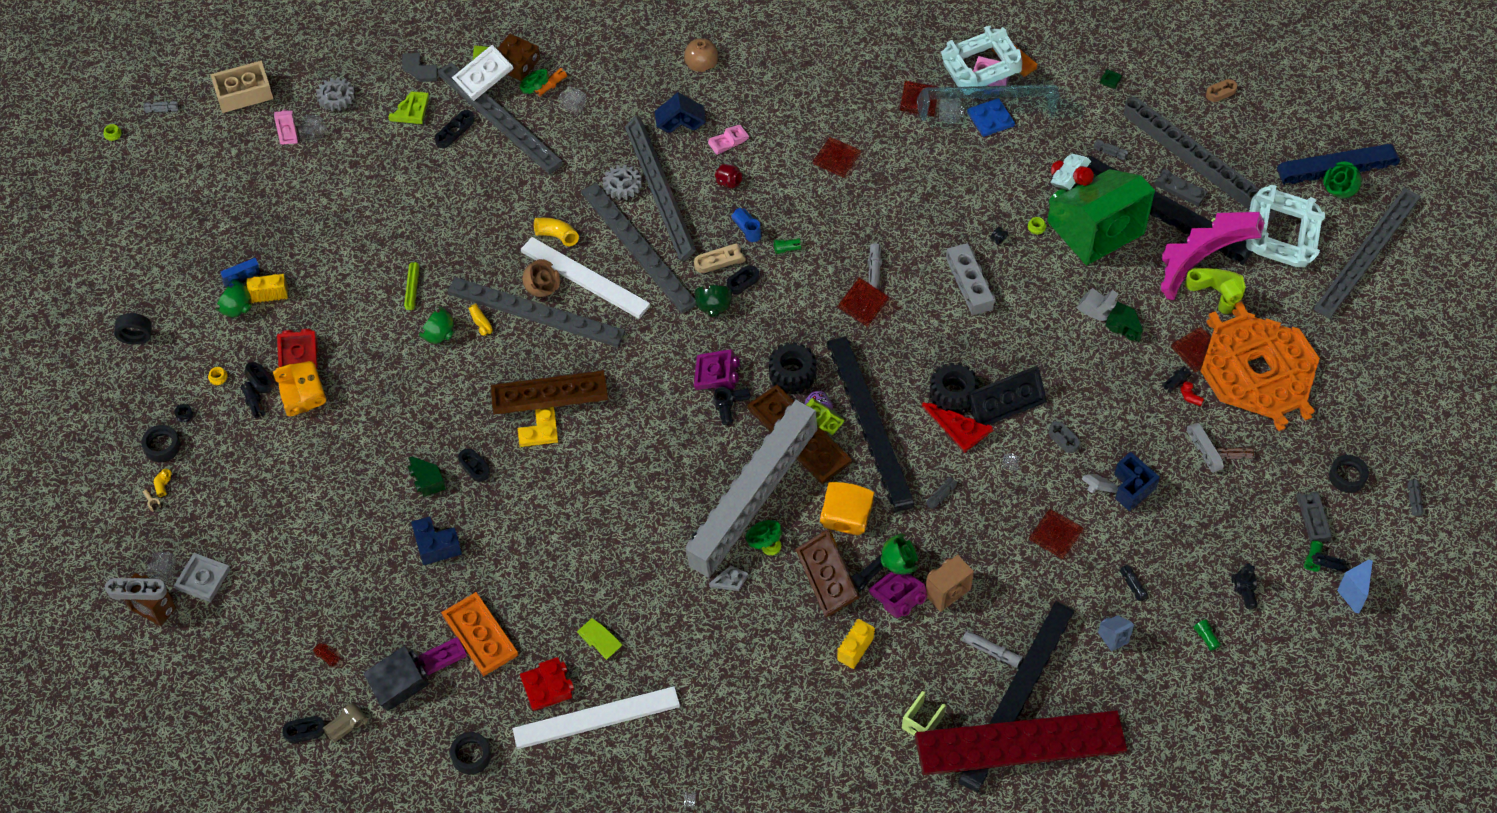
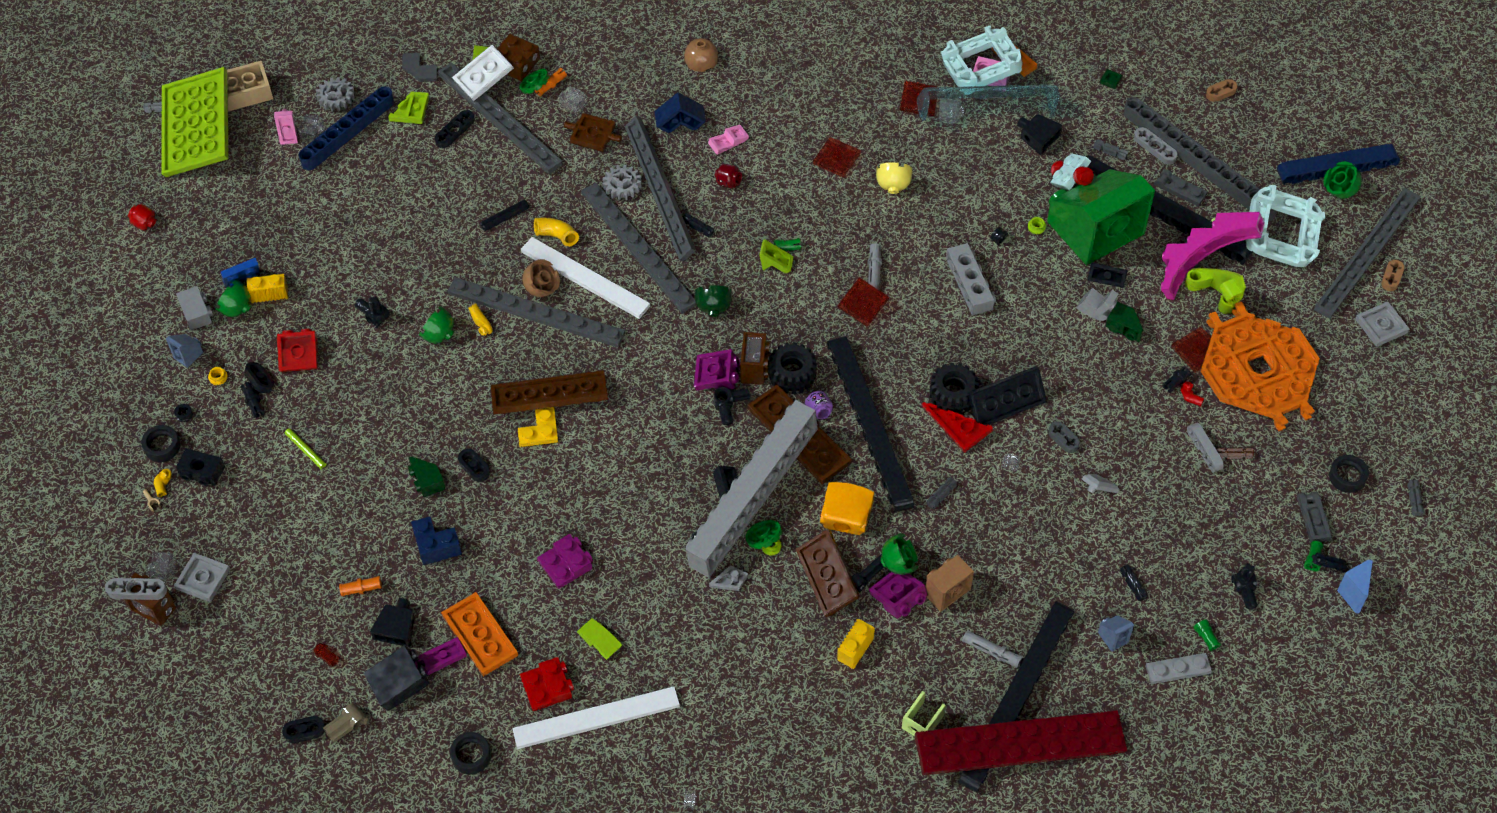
lime plate [103,124,122,141] -> none
black tyre [114,313,152,344] -> none
light orange piece [273,361,327,416] -> none
lime axle [404,262,419,310] -> none
tan plate [694,244,746,273] -> none
black plate [726,265,759,294] -> none
blue piece [731,208,761,242] -> none
lime slope [806,398,845,435] -> none
blue plate [967,98,1015,137] -> none
clear red plate [1029,509,1084,559] -> none
dark blue brick [1114,452,1160,511] -> none
none -> red head [128,204,157,231]
none -> lime plate [162,67,228,177]
none -> sand blue slope [166,334,203,368]
none -> light grey brick [176,286,213,330]
none -> black brick [176,448,225,486]
none -> lime bar [285,428,327,469]
none -> dark blue beam [298,86,394,170]
none -> orange pin [339,576,382,597]
none -> black axle [354,296,390,328]
none -> black torso [370,598,415,648]
none -> black axle [480,199,529,231]
none -> magenta plate [537,534,593,589]
none -> reddish brown plate [564,113,622,152]
none -> black axle [682,213,714,237]
none -> black slope [713,465,738,499]
none -> reddish brown piece [740,332,770,385]
none -> lime slope [759,240,794,273]
none -> light yellow cylinder [876,162,912,194]
none -> black torso [1017,114,1062,155]
none -> black slope [1088,262,1128,288]
none -> light grey beam [1134,127,1177,165]
none -> light grey plate [1145,653,1212,684]
none -> light grey plate [1355,302,1410,347]
none -> medium nougat beam [1381,260,1404,291]

